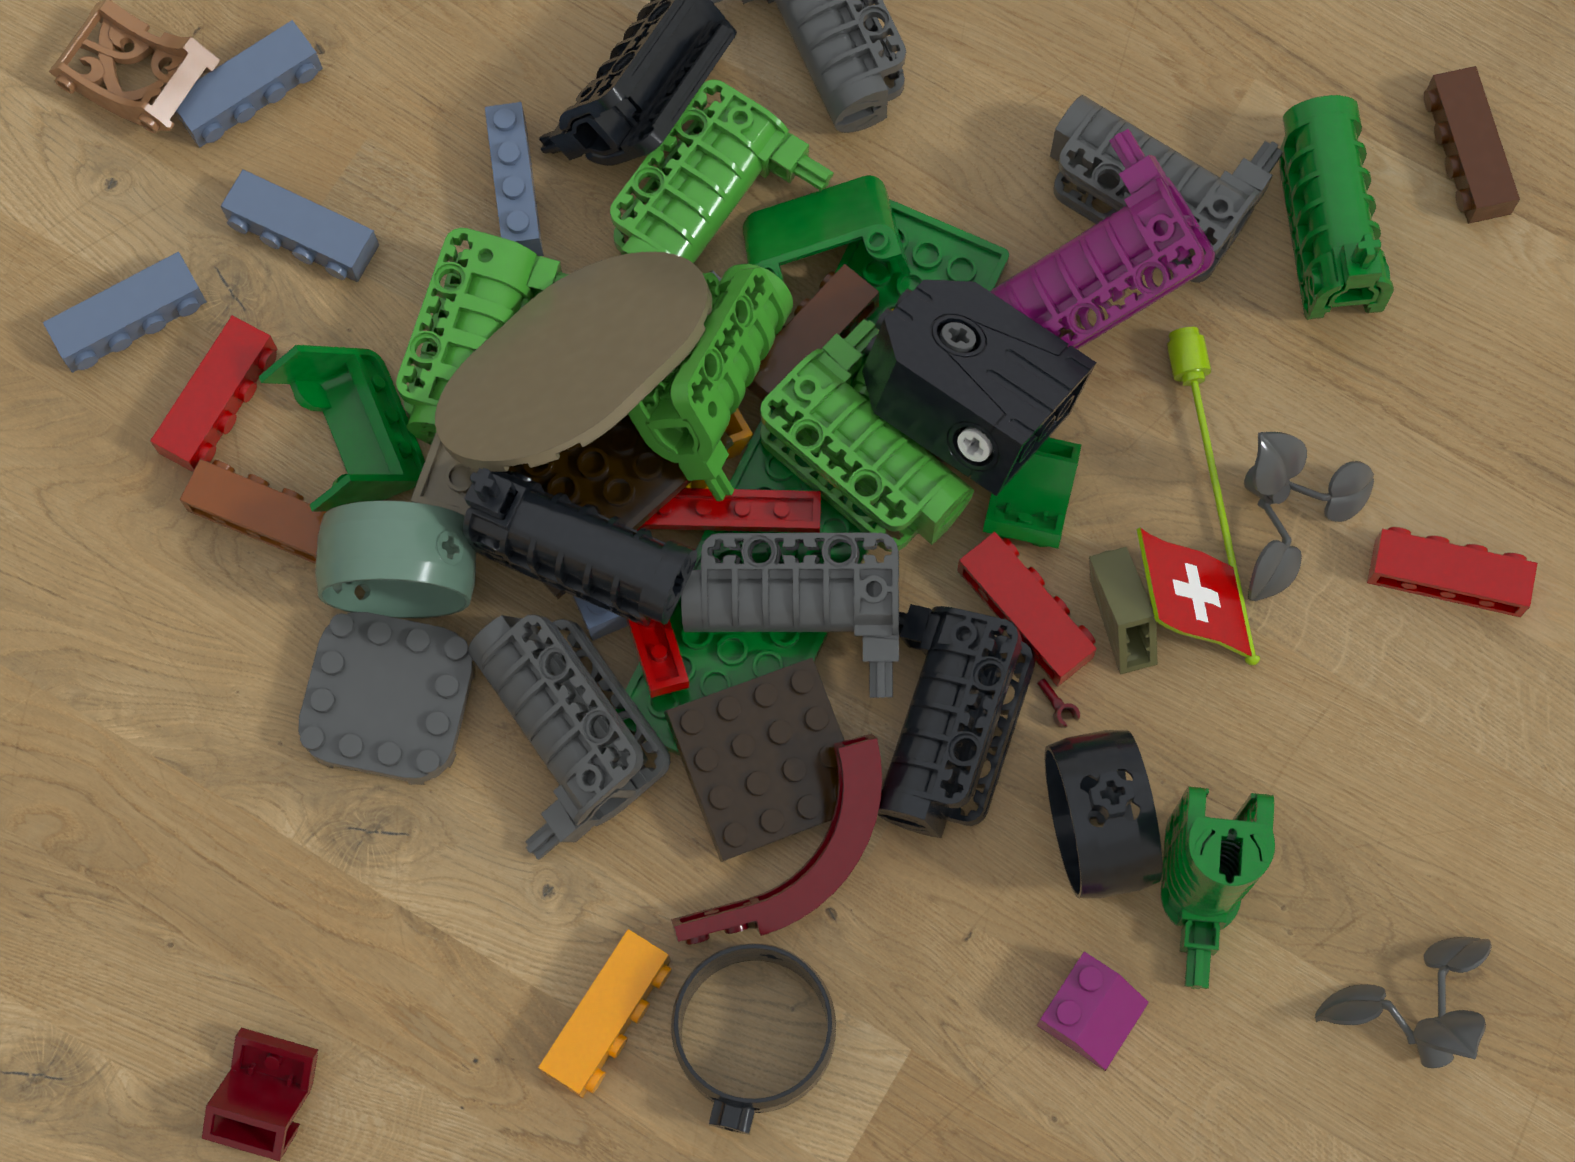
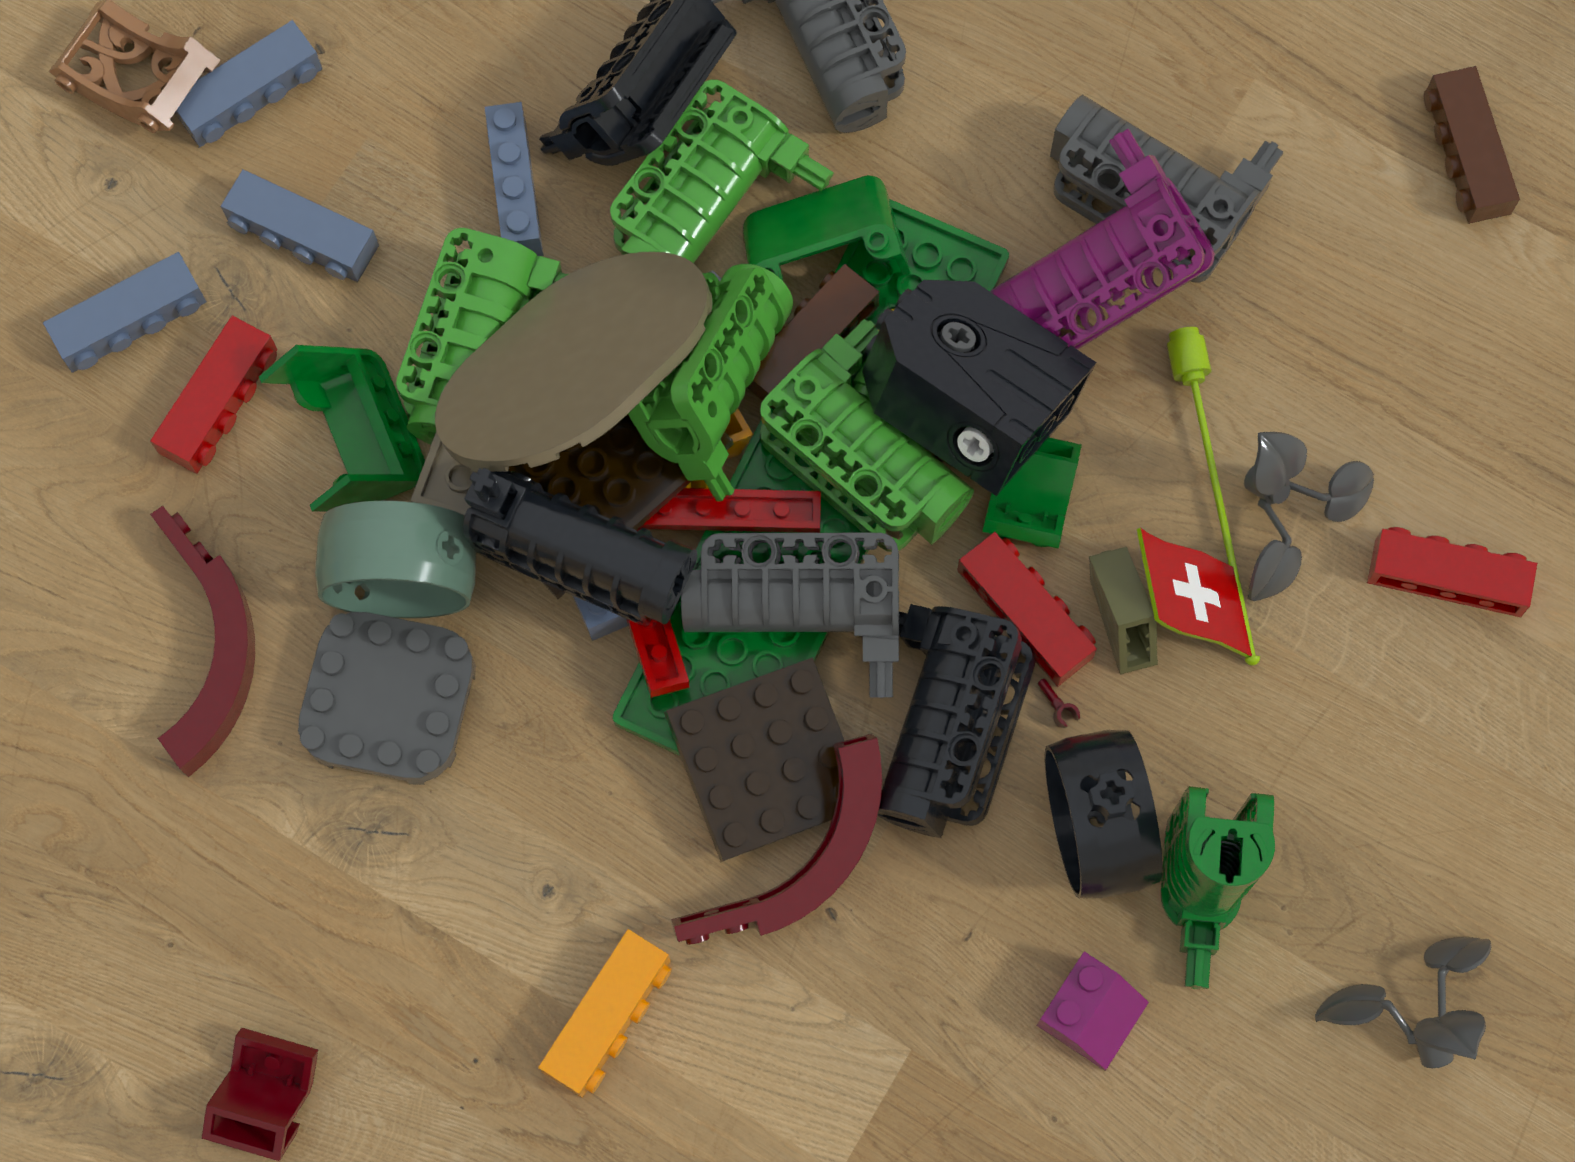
dark orange brick [180,459,326,564] -> none
dark grey piece [468,615,671,860] -> none
black cylinder [671,943,836,1135] -> none
green piece [1279,95,1394,320] -> none
none -> dark red arch [150,506,255,777]

